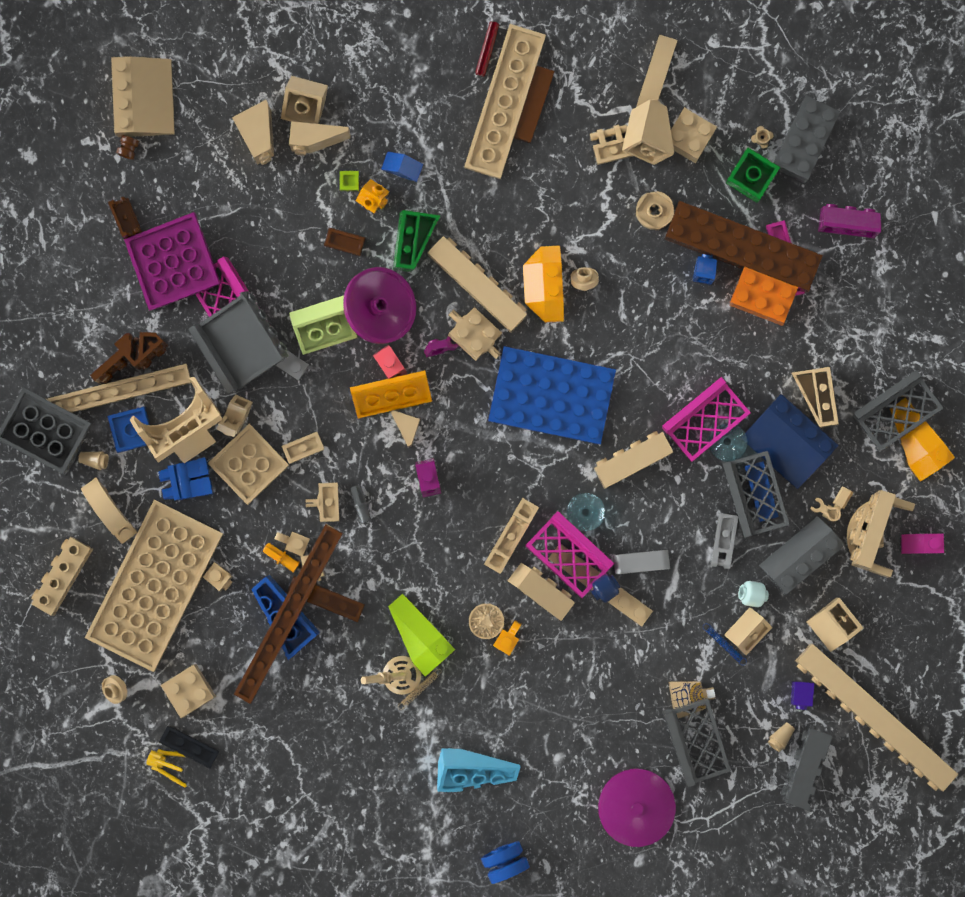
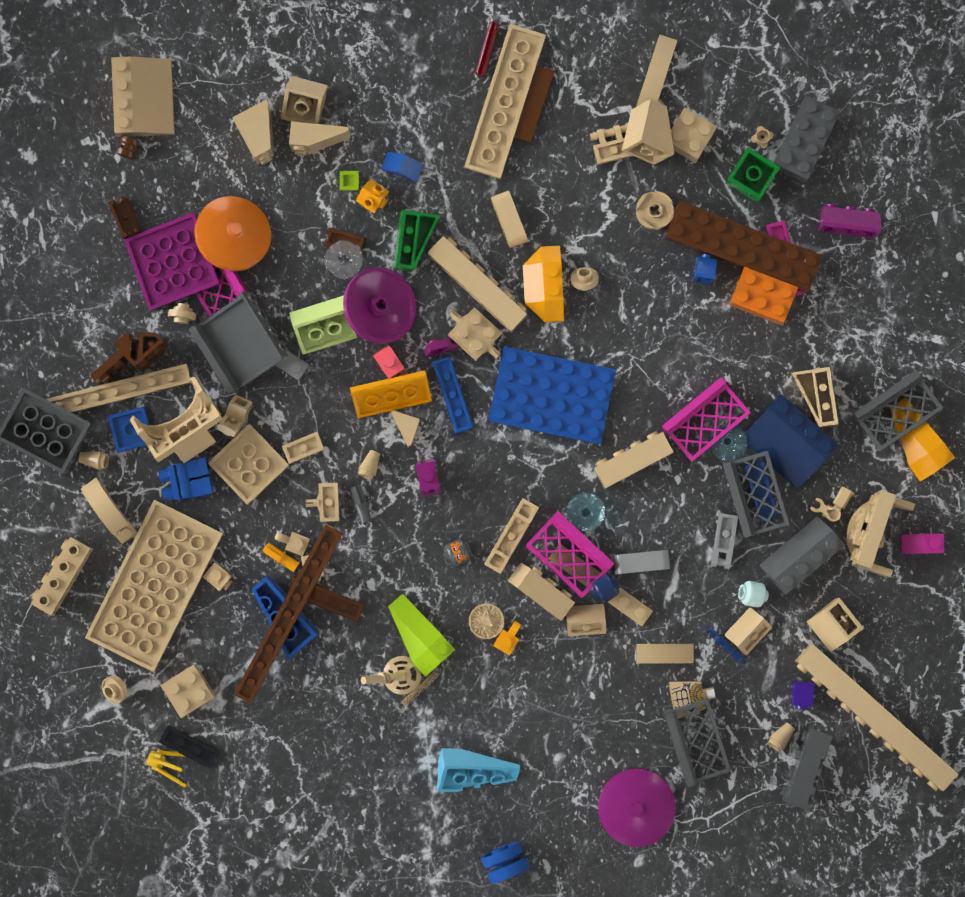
none -> tan plate [168,303,197,324]
none -> orange dish [195,196,271,271]
none -> clear plate [325,240,363,279]
none -> tan cone [358,450,381,480]
none -> blue tile [432,356,474,434]
none -> dark grey head [443,538,473,567]
none -> tan beam [491,190,528,248]
none -> tan panel [566,604,606,636]
none -> tan slope [636,644,694,663]

